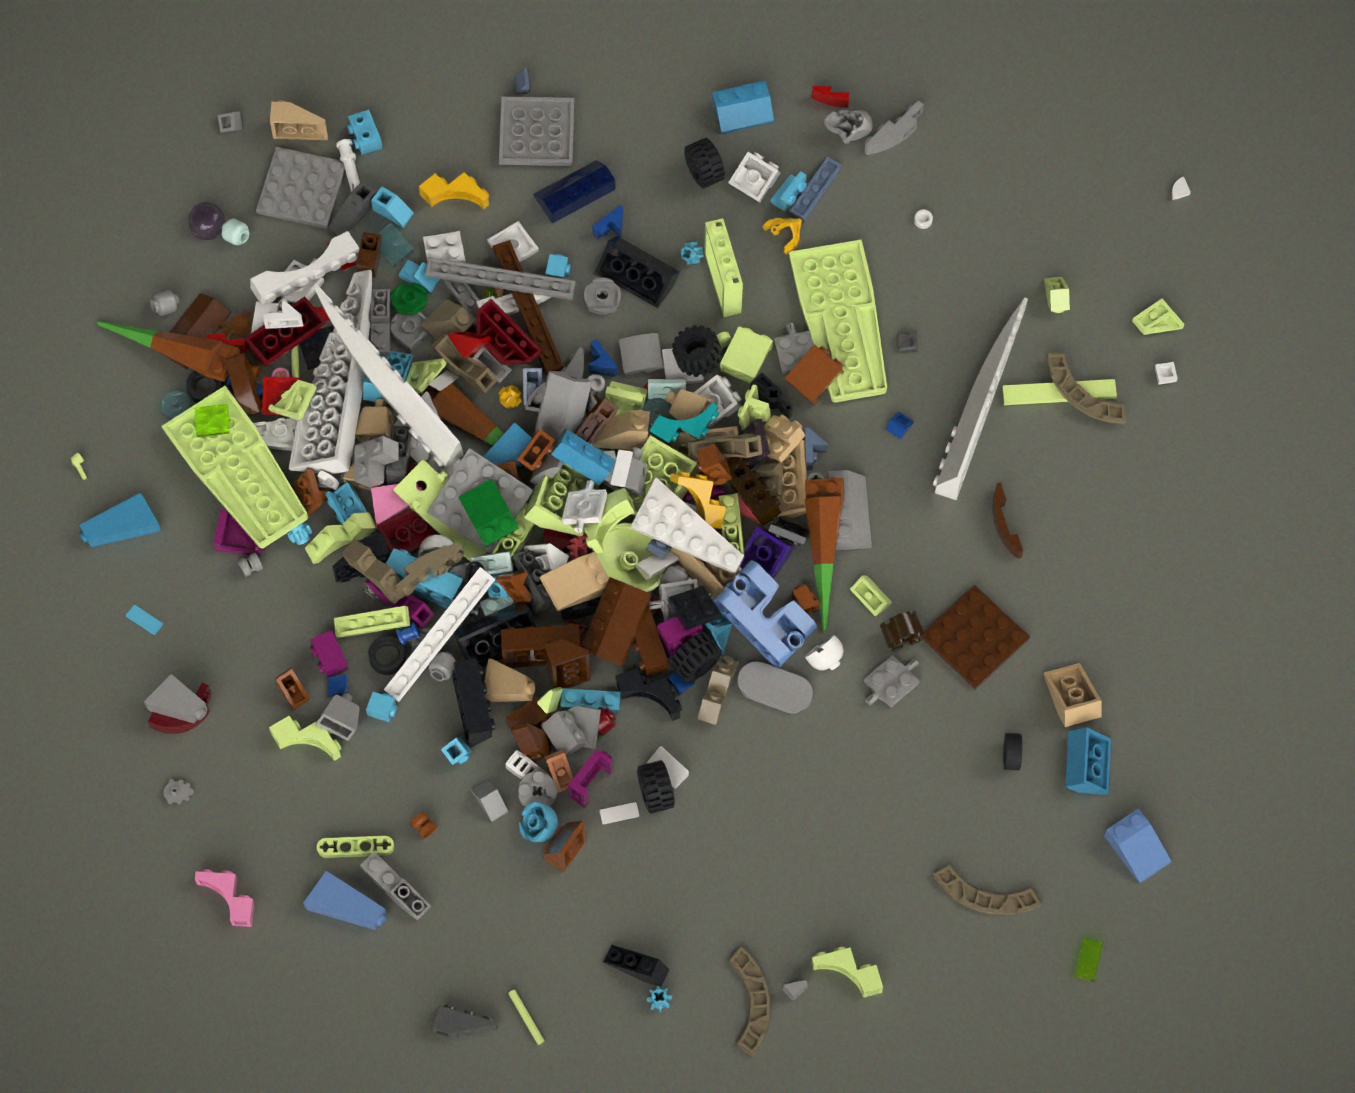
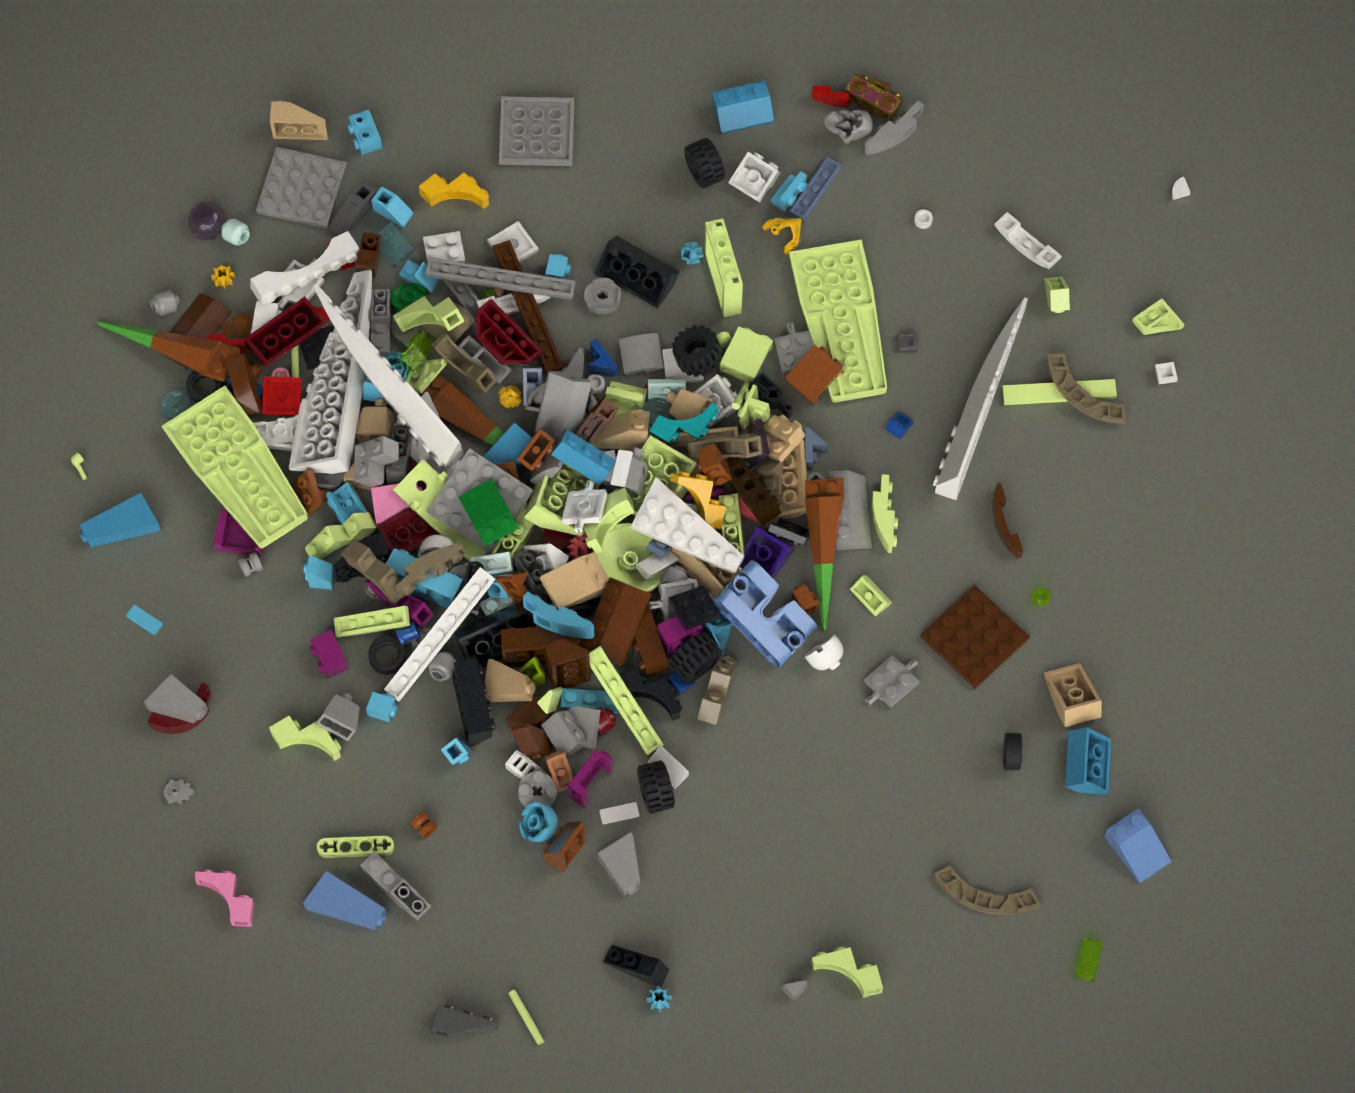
clear neon green piece [194,404,231,437] -> none
light grey slope [218,111,243,133] -> none
white slope [263,300,303,329] -> none
yellowish green wing [268,380,317,421] -> none
dark orange slope [275,668,310,710] -> none
medium azure gear [287,523,312,545] -> none
white tile [318,470,339,490] -> none
blue slope [328,674,348,697] -> none
white pin [336,139,360,192] -> none
white sticker [429,370,459,391] -> none
red slope [449,331,491,358] -> none
light grey slope [471,780,508,822] -> none
sand blue slope [514,68,530,94] -> none
clear blue slope [533,160,615,224] -> none
blue slope [592,205,623,240] -> none
dark tan tile [728,946,770,1057] -> none
light grey tile [737,662,813,714] -> none
dark brown brick [880,611,924,652] -> none
none -> yellow gear [211,264,235,289]
none -> medium azure slope [304,555,334,590]
none -> yellowish green arch [393,296,464,332]
none -> clear neon green slope [400,330,432,372]
none -> lime slope [518,657,545,687]
none -> medium azure slope [523,591,594,639]
none -> yellowish green tile [589,646,664,755]
none -> light grey slope [598,832,640,897]
none -> yellowish green bar [732,381,751,410]
none -> pearl gold piece [844,73,903,122]
none -> yellowish green slope [872,474,898,553]
none -> white slope [994,212,1062,269]
none -> clear neon green plate [1032,587,1051,606]

